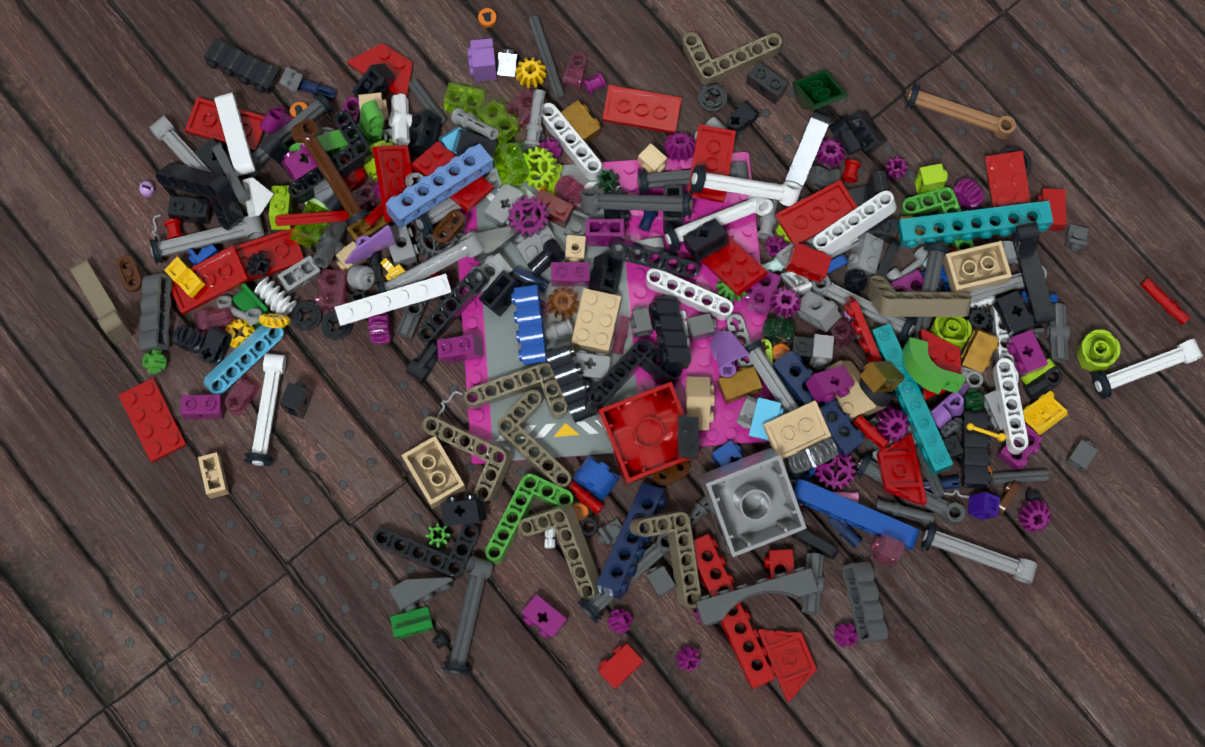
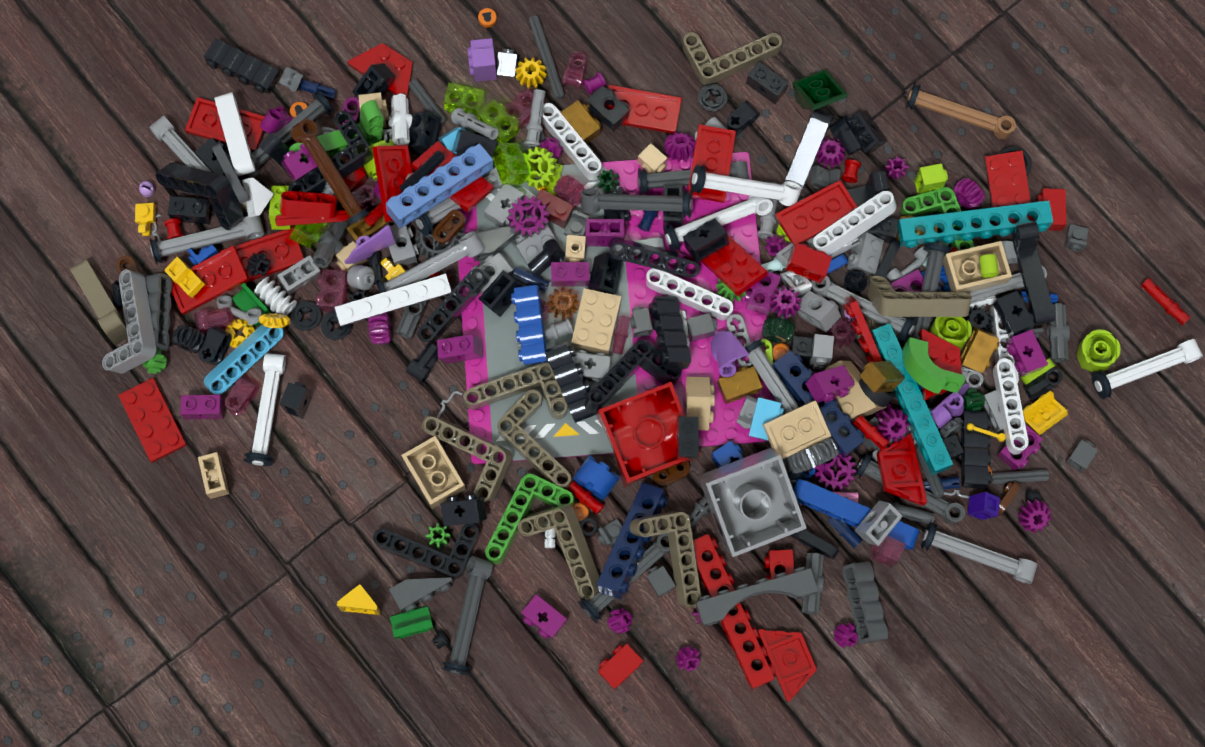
none -> light grey beam [102,269,156,374]
none -> black pin [111,280,123,306]
none -> yellow plate [135,203,156,236]
none -> red beam [280,191,337,219]
none -> yellow slope [337,584,381,615]
none -> black axle [400,151,444,192]
none -> black brick [587,86,629,132]
none -> light grey brick [854,501,903,546]
none -> lime beam [979,254,999,278]

